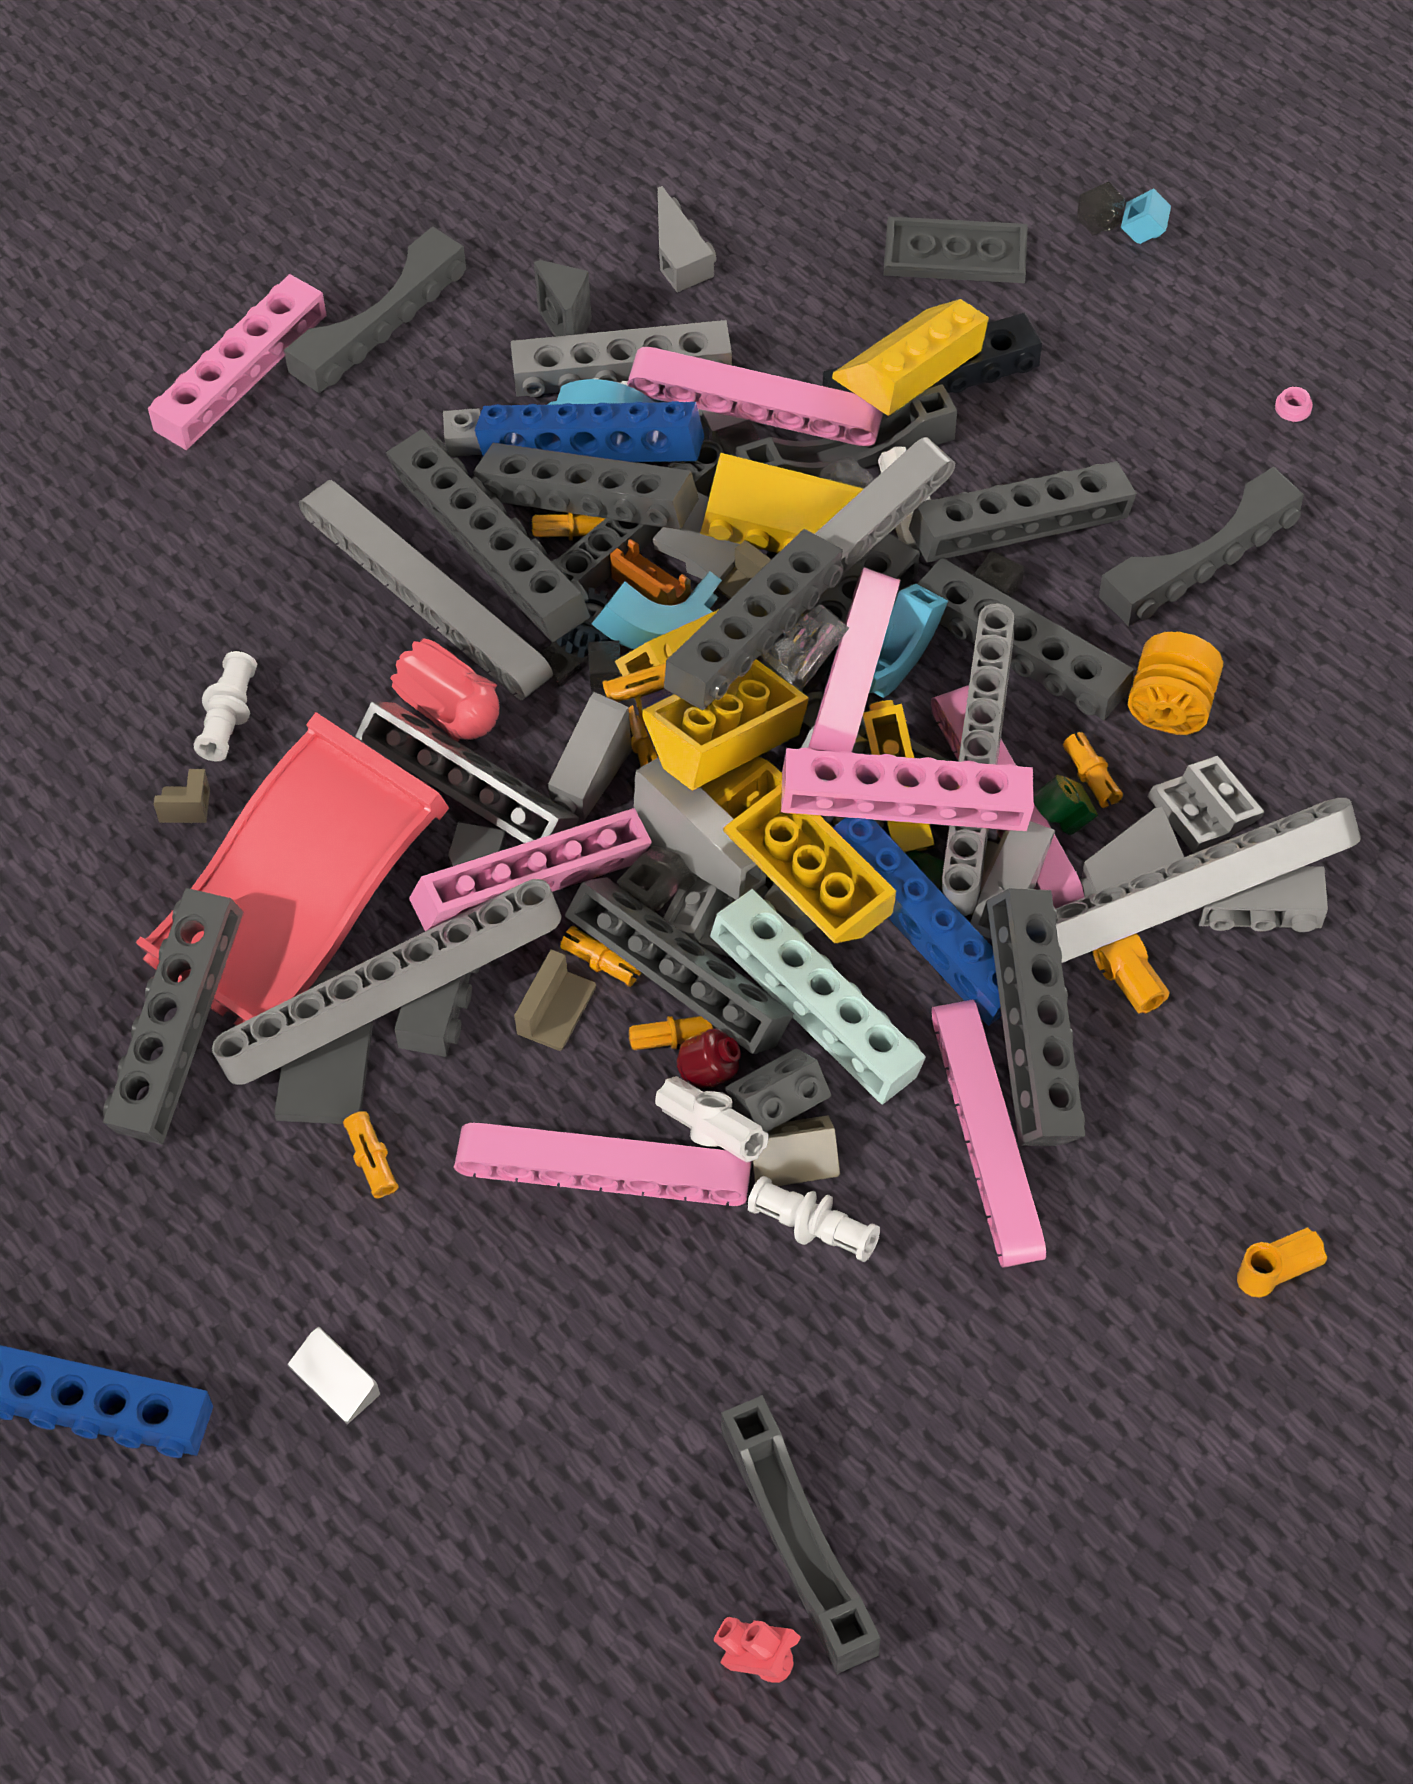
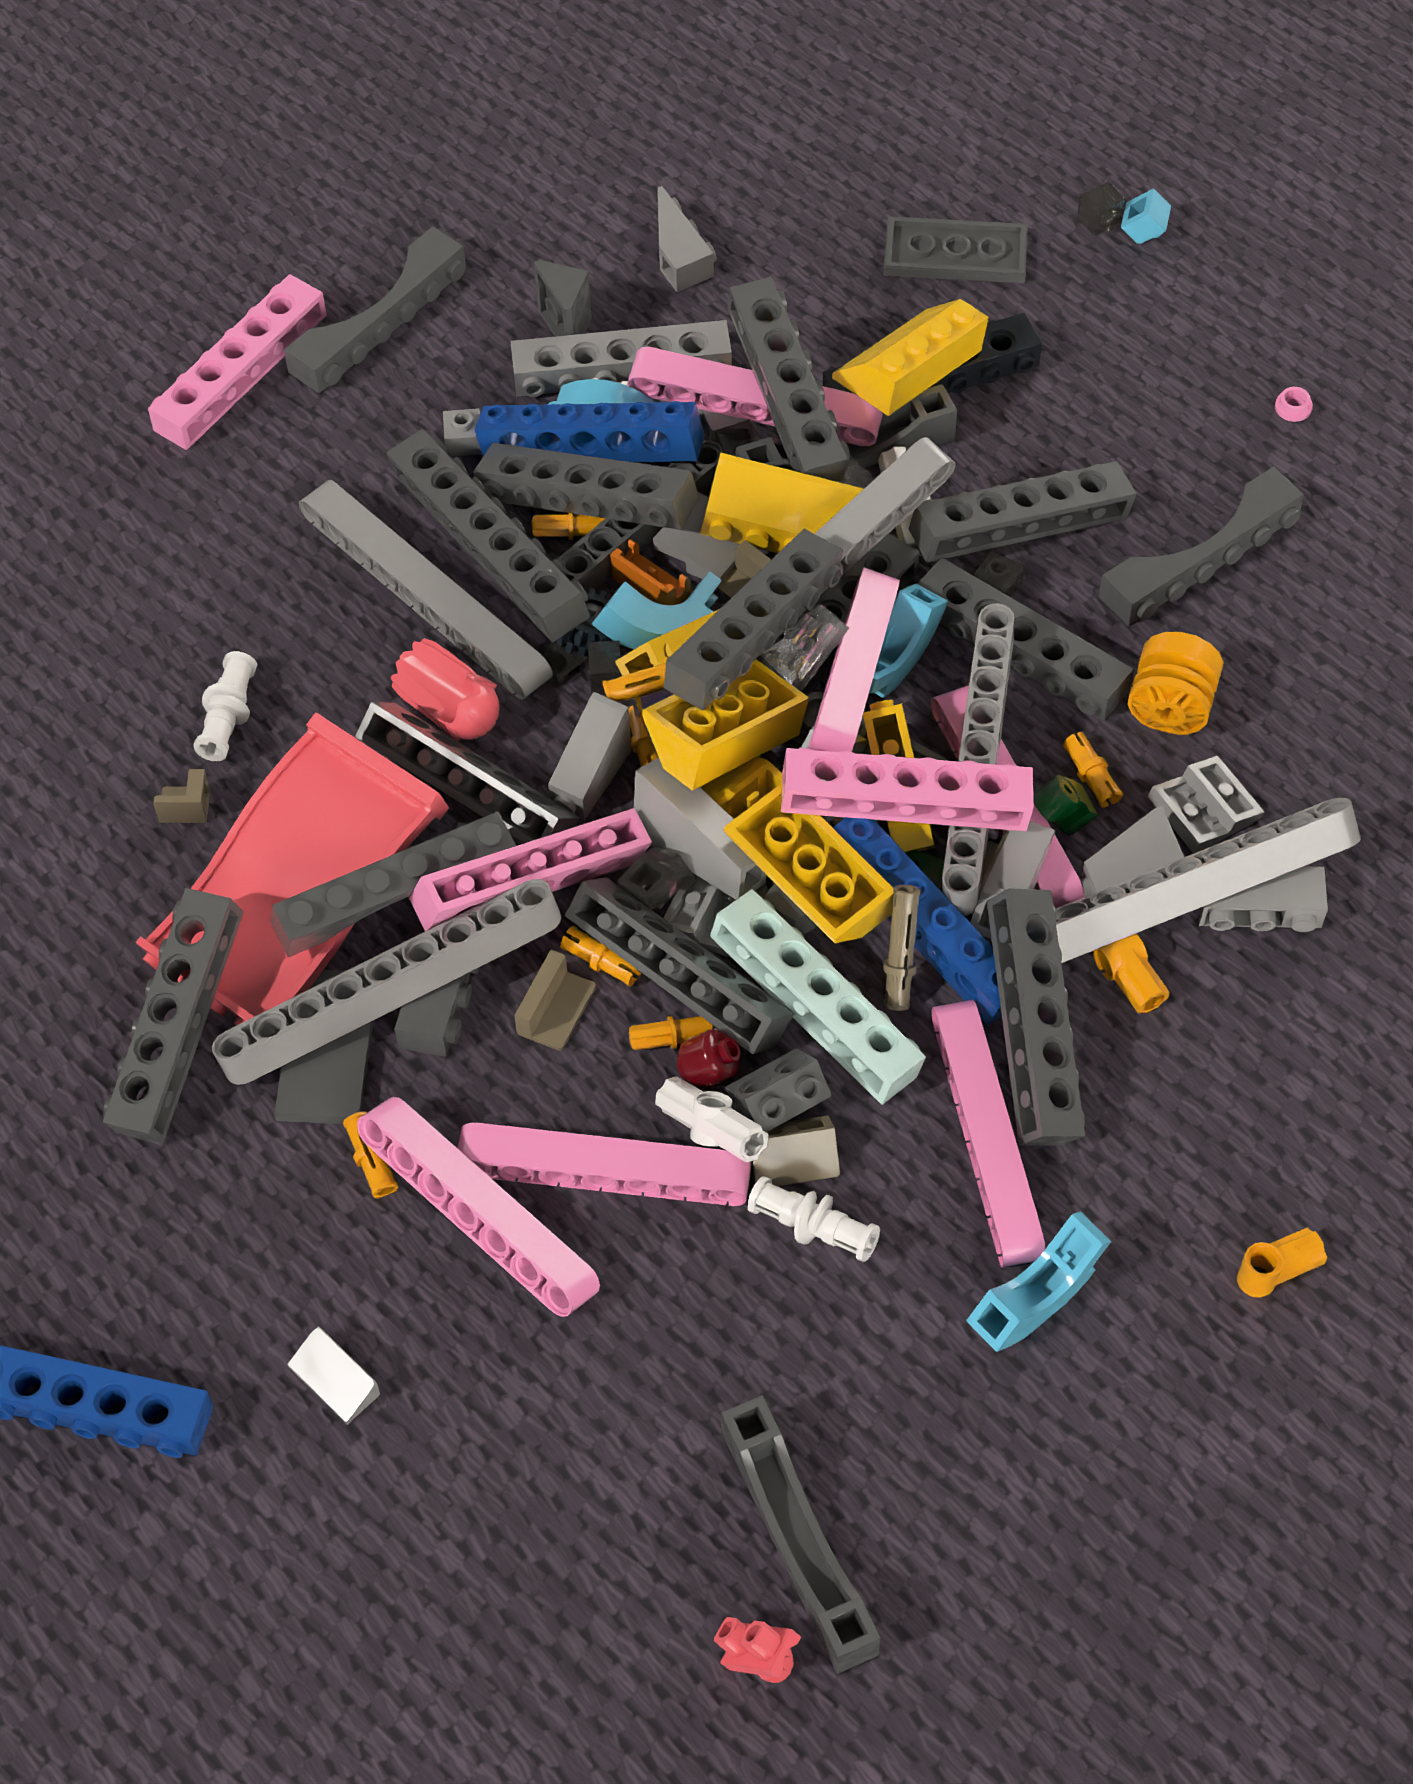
none -> dark grey arch [271,811,516,957]
none -> bright pink beam [357,1097,600,1317]
none -> dark grey brick [728,277,850,481]
none -> dark tan pin [883,885,921,1011]
none -> medium azure arch [966,1211,1111,1352]

